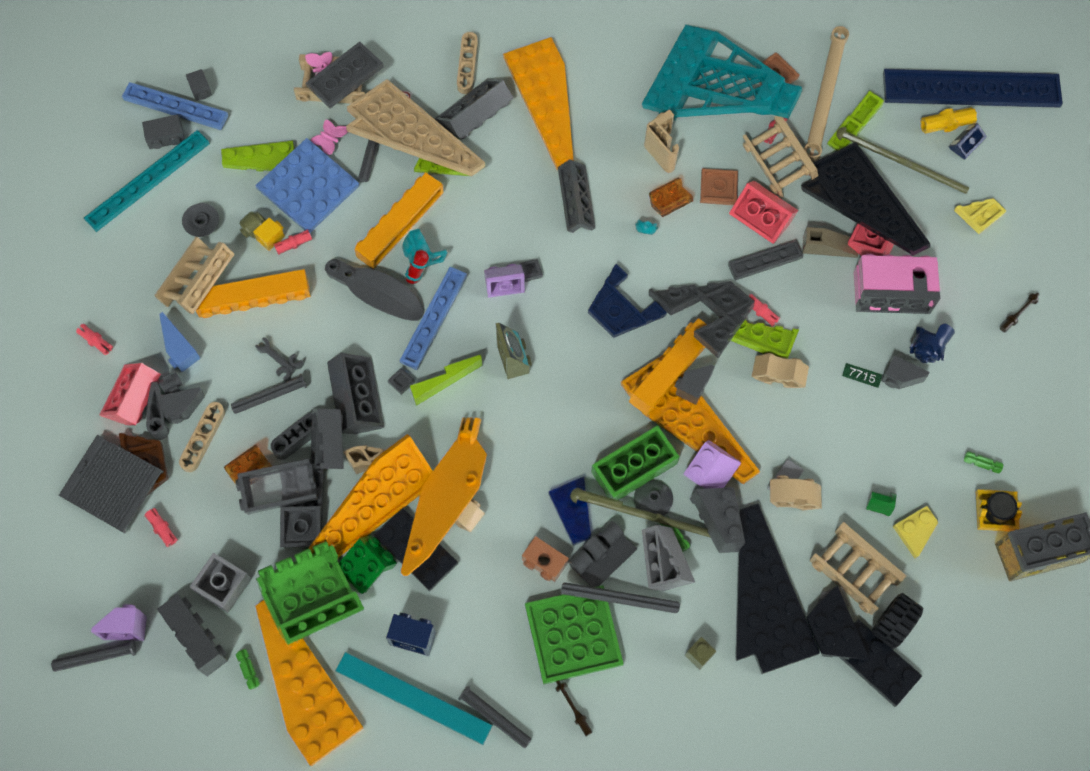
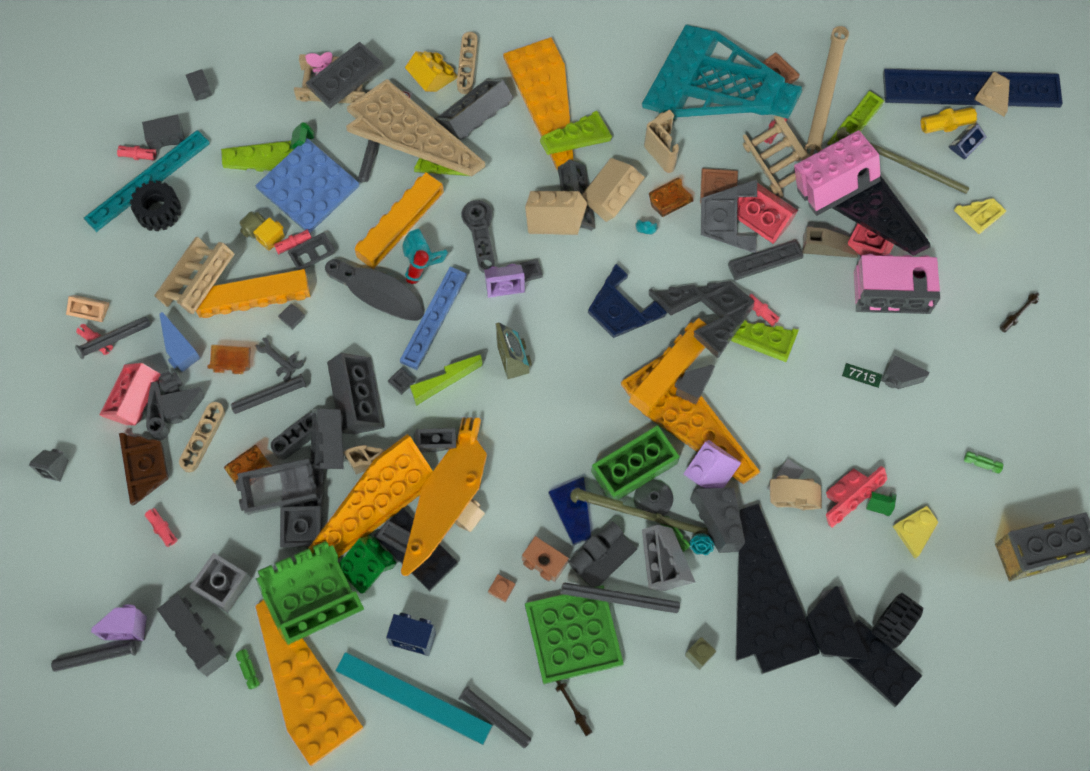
dark grey door [58,435,164,534] -> none
medium blue plate [122,82,228,130] -> none
dark grey dish [182,203,219,237] -> none
bright pink piece [310,120,348,155] -> none
tan brick [751,353,809,388] -> none
tan fence [809,522,906,615] -> none
dark blue hat [909,323,955,363] -> none
piece [975,489,1022,531] -> none
none -> dark grey slope [29,449,69,482]
none -> light nougat slope [66,295,109,322]
none -> dark grey axle [75,317,150,359]
none -> coral pin [117,145,156,161]
none -> black tyre [130,180,182,231]
none -> clear orange bracket [207,345,251,374]
none -> dark grey tile [278,303,305,330]
none -> dark grey piece [288,233,335,270]
none -> green tile [290,122,315,150]
none -> dark grey tile [377,519,416,554]
none -> yellow slope [405,51,457,92]
none -> dark grey slope [414,428,456,453]
none -> dark grey beam [461,200,495,273]
none -> nougat plate [488,574,515,603]
none -> tan slope [525,191,587,235]
none -> lime wing [540,111,612,155]
none -> tan slope [582,158,645,222]
none -> teal plate [690,533,714,555]
none -> dark grey wing [701,180,757,253]
none -> bright pink piece [794,130,881,216]
none -> coral bracket [826,466,887,528]
none -> tan wing [974,72,1010,117]

